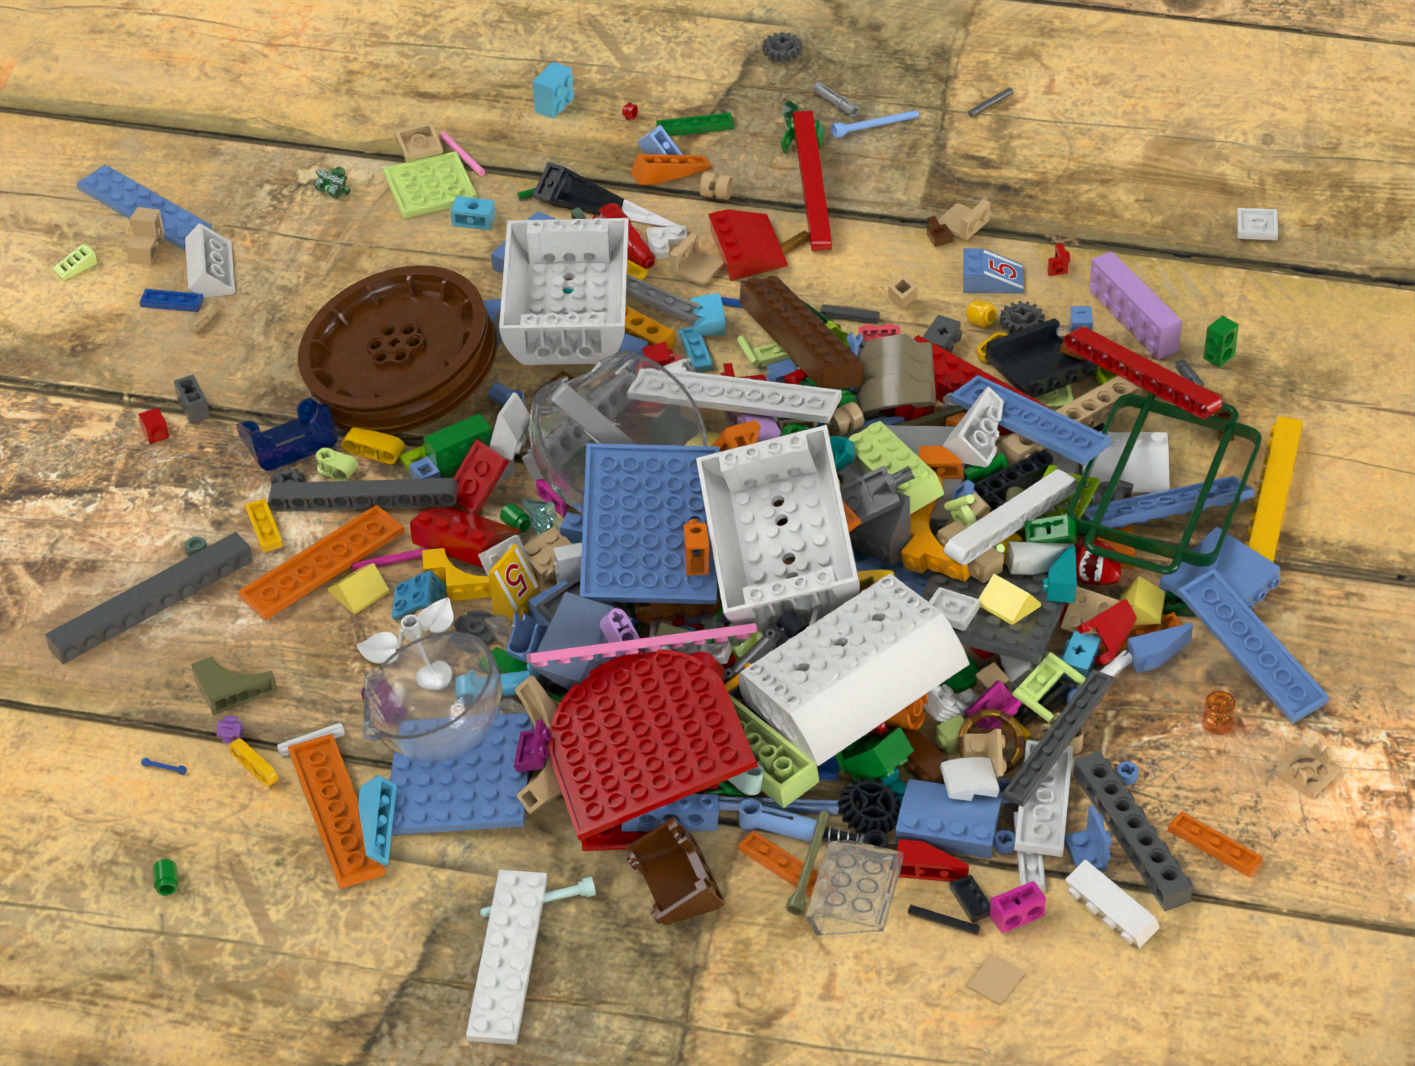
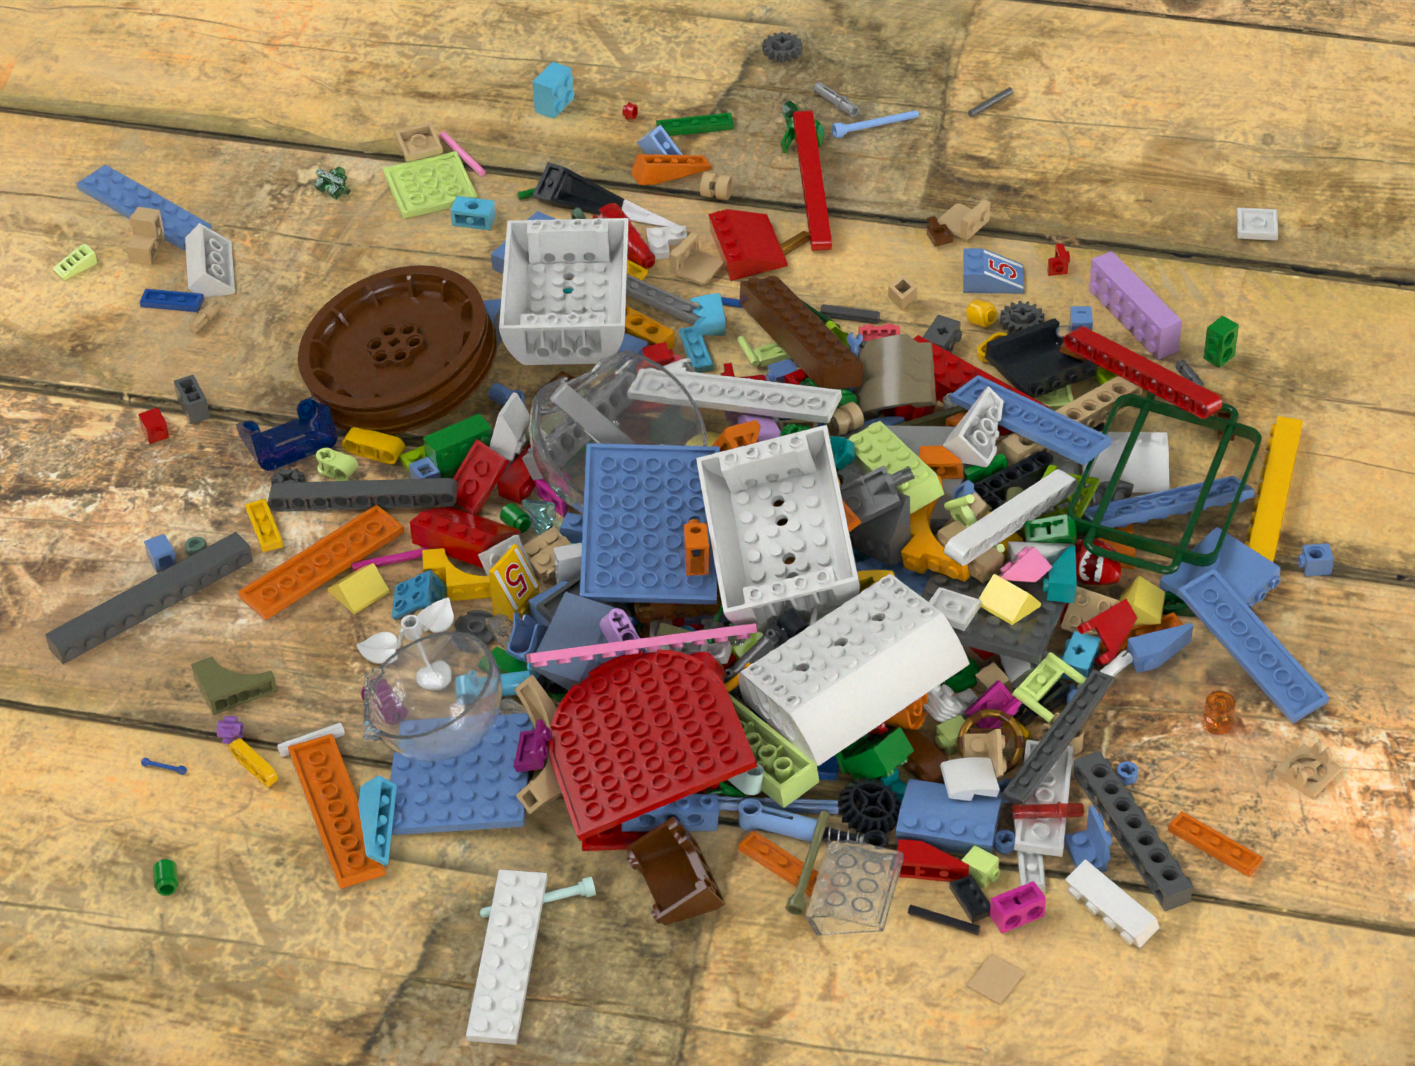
none -> medium blue brick [144,534,177,573]
none -> red brick [497,441,537,504]
none -> yellowish green brick [961,845,1000,889]
none -> bright pink slope [999,546,1052,582]
none -> clear red axle [1011,801,1084,820]
none -> medium blue brick [1298,543,1334,576]

